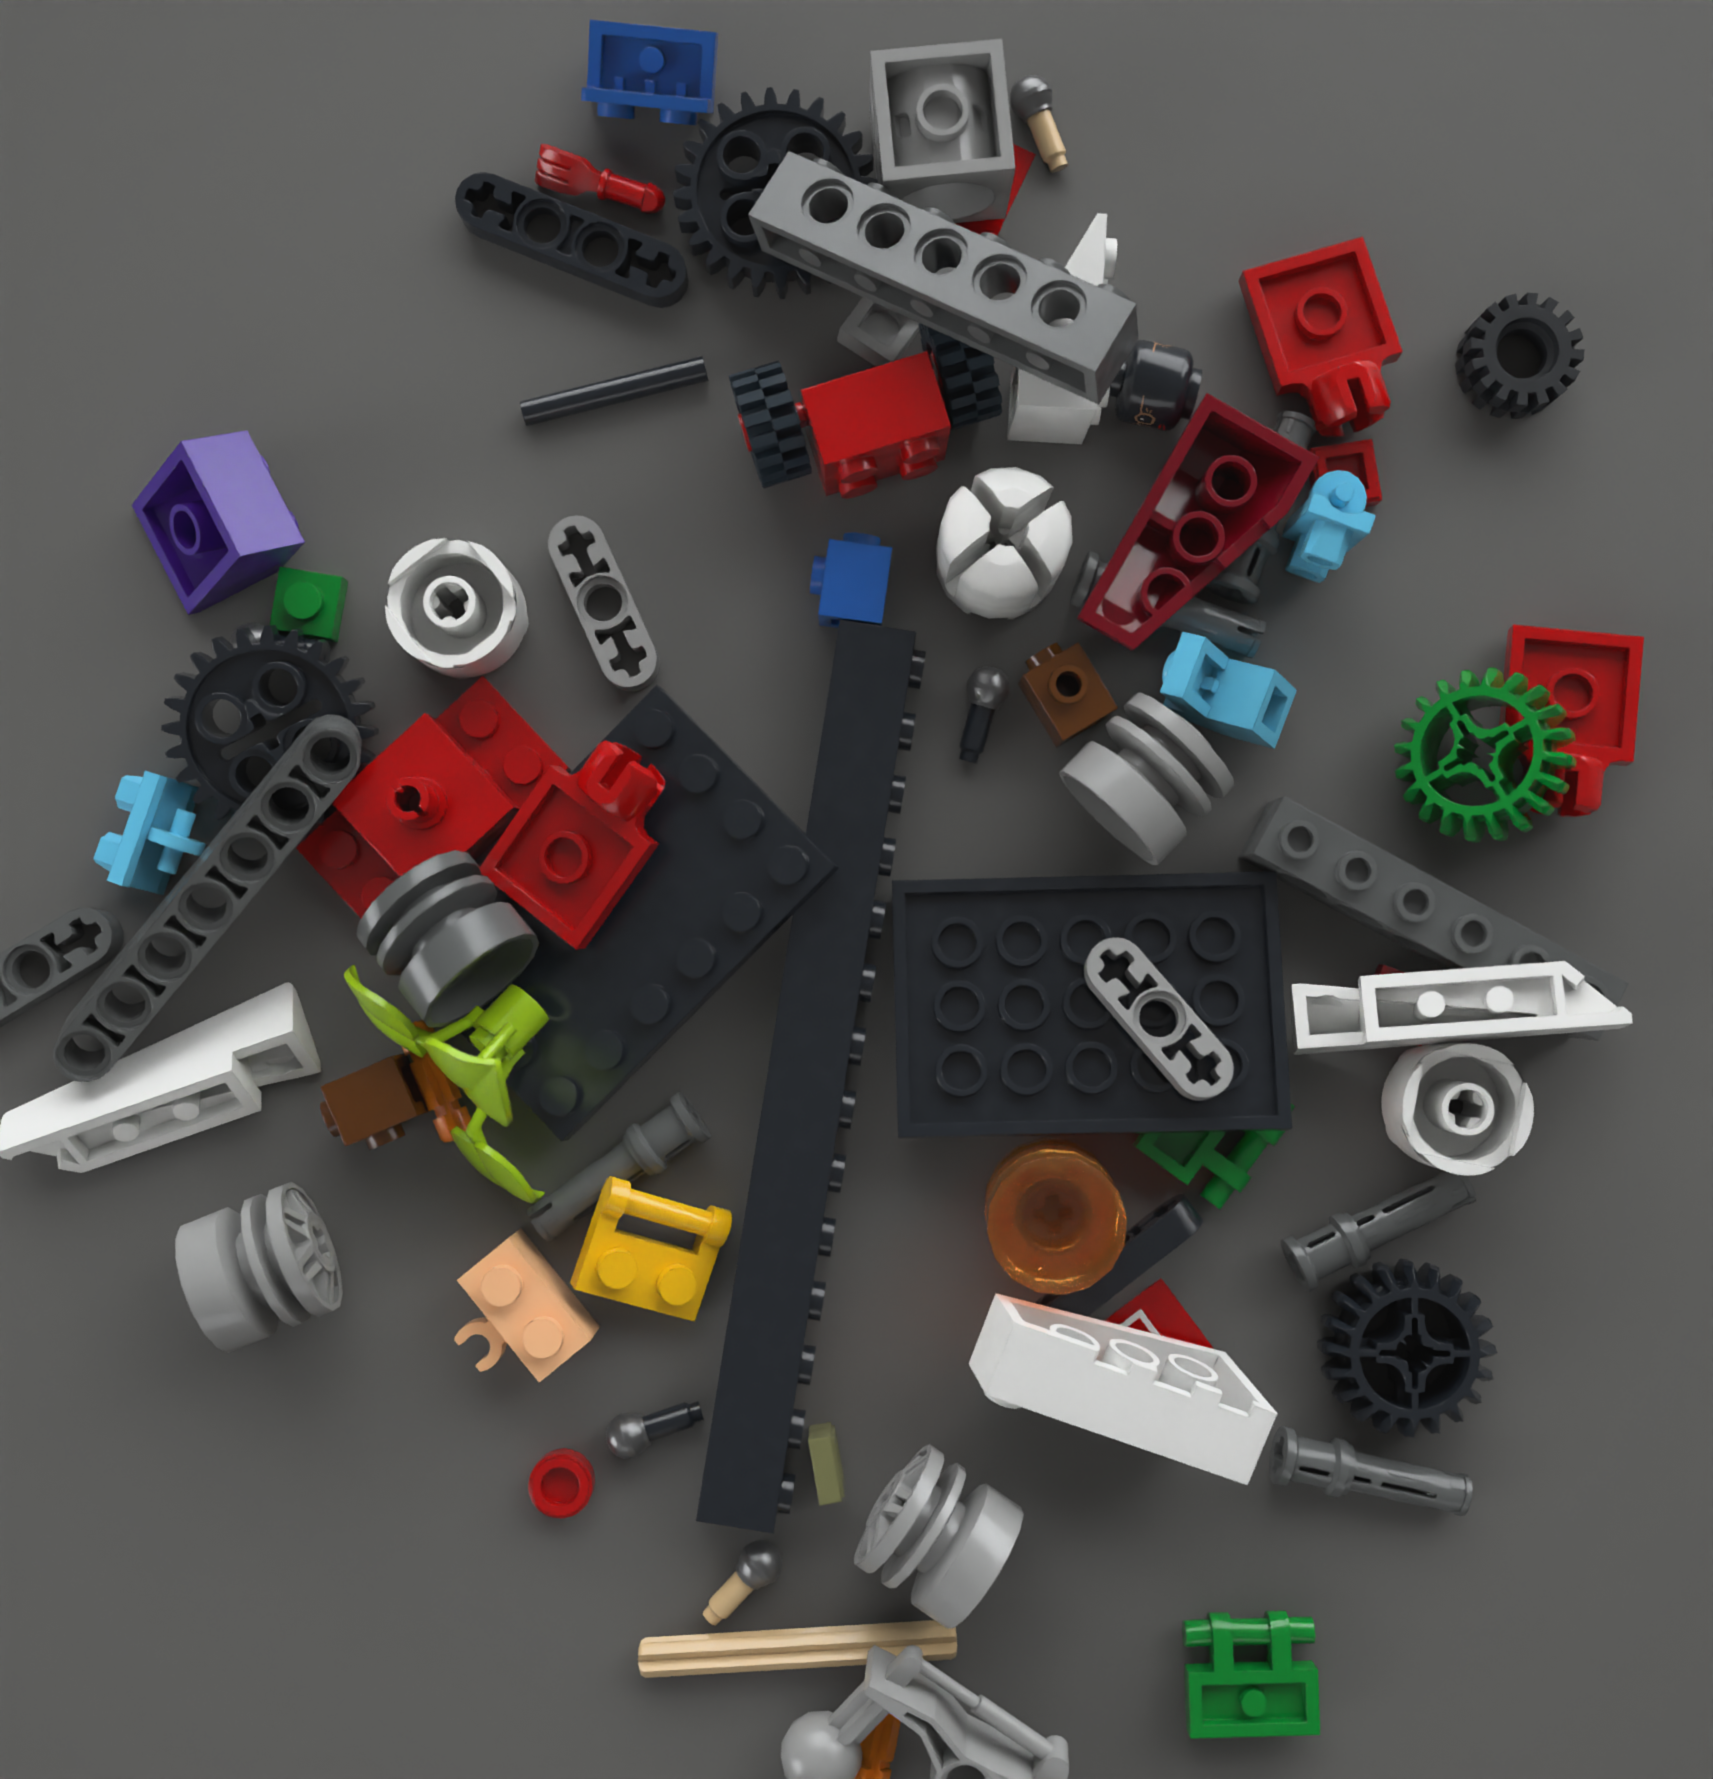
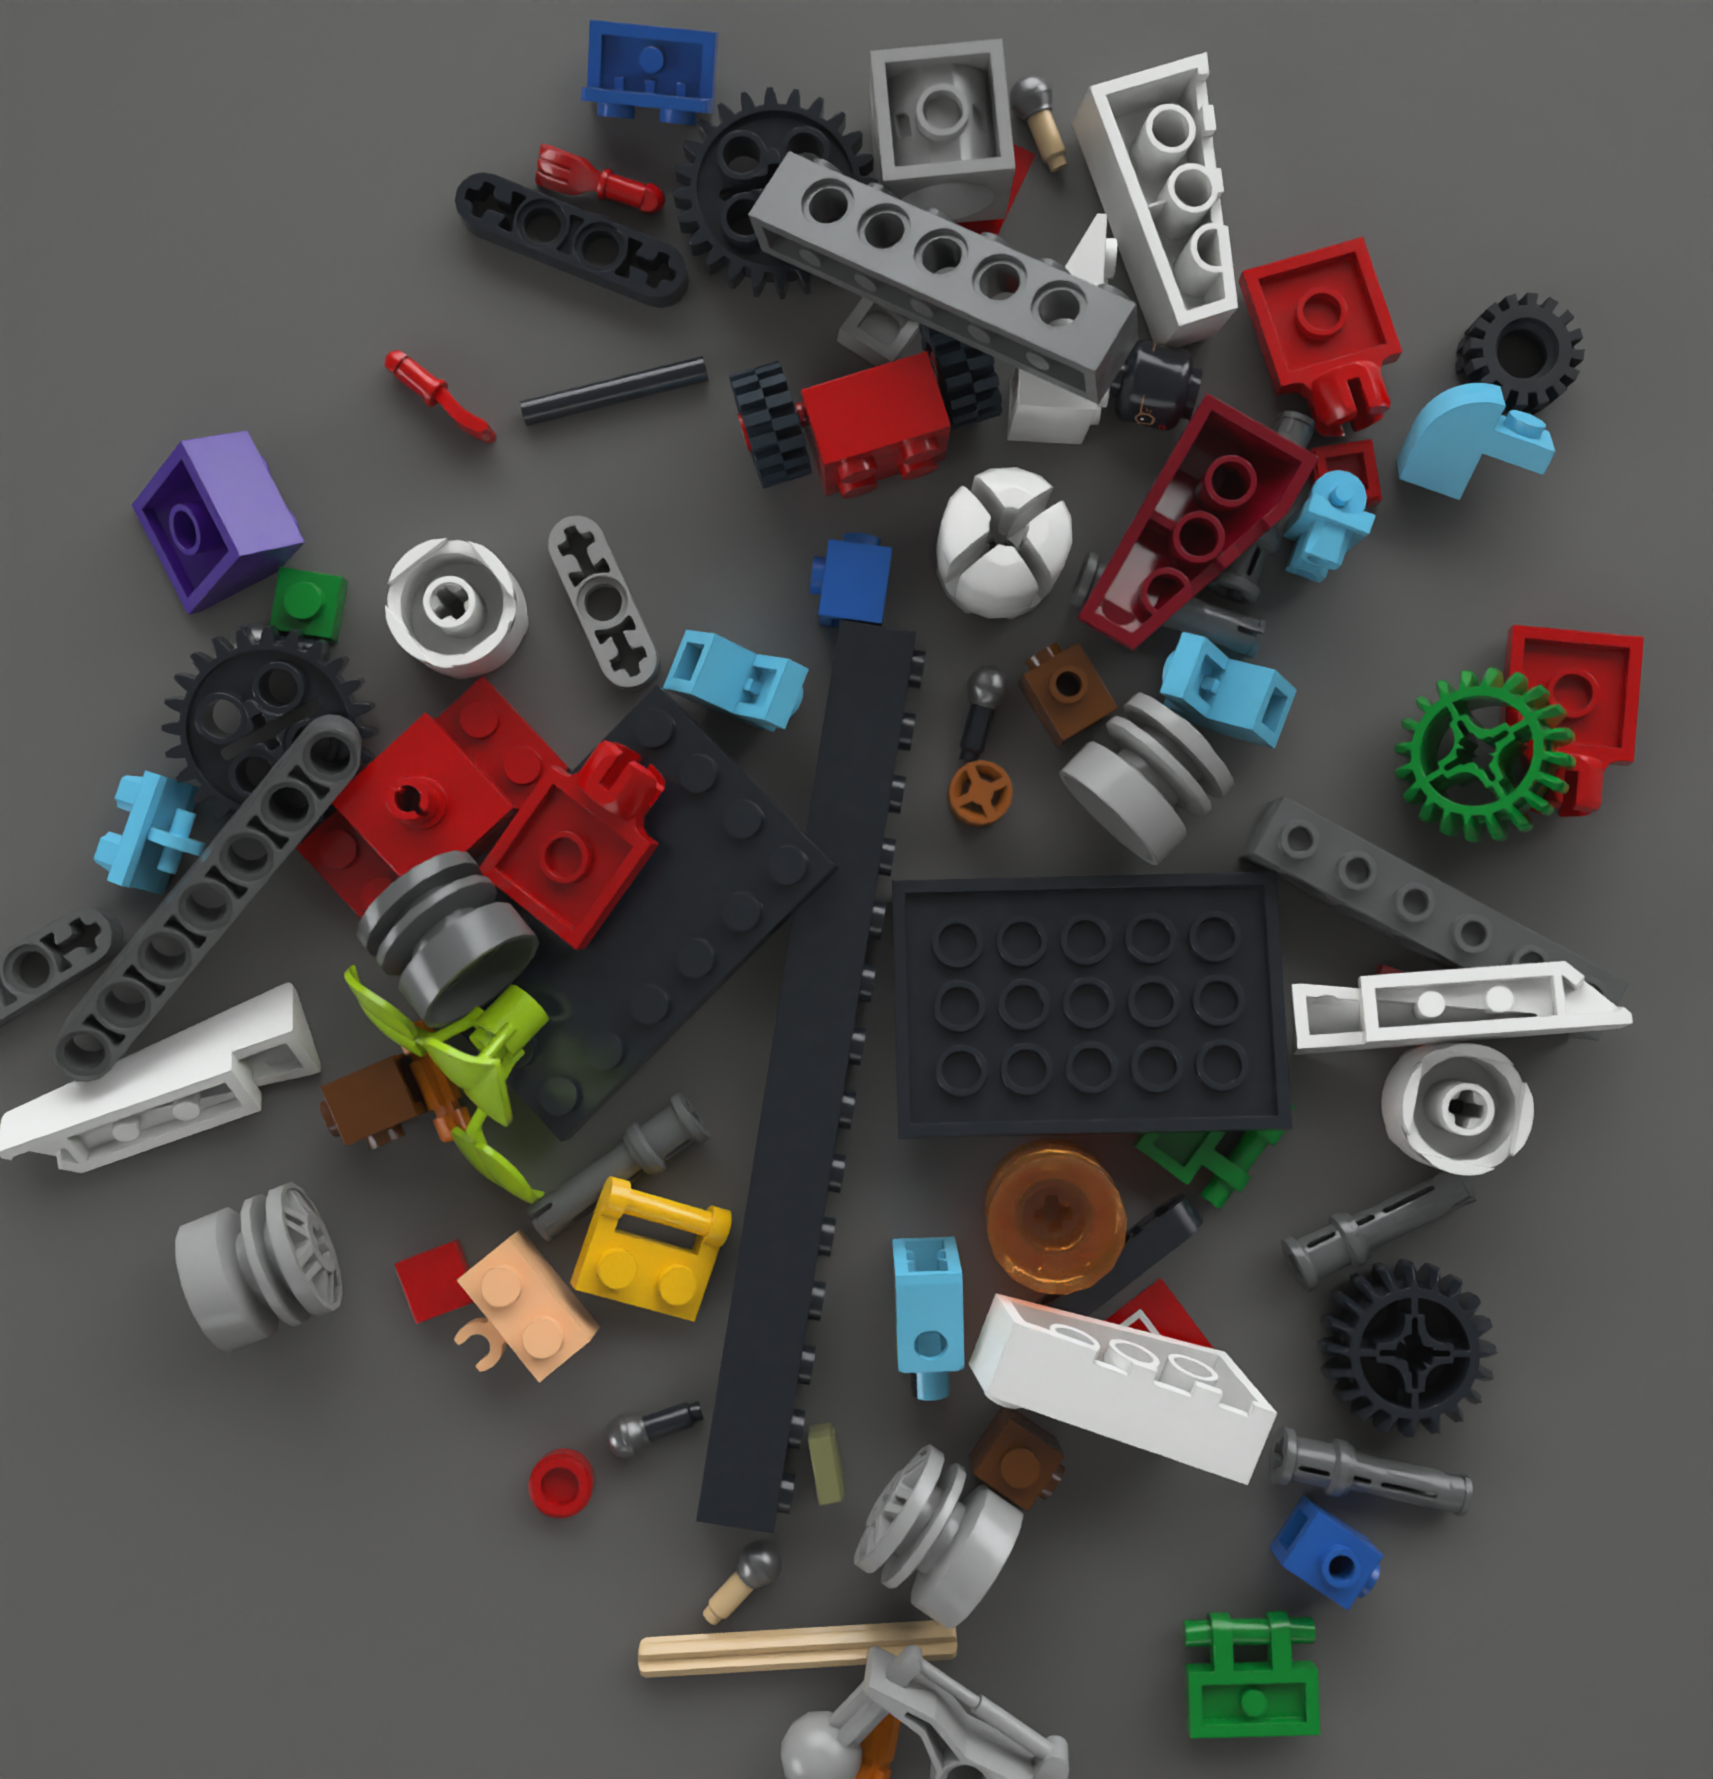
light grey beam [1084,938,1234,1101] -> none
none -> red piece [384,349,497,444]
none -> red tile [394,1238,474,1324]
none -> medium azure brick [663,630,809,732]
none -> medium azure torso [892,1236,964,1401]
none -> dark orange wheel [947,760,1013,828]
none -> reddish brown brick [969,1406,1065,1511]
none -> white wedge [1072,52,1238,347]
none -> blue brick [1269,1494,1384,1610]
none -> medium azure brick [1397,383,1556,500]

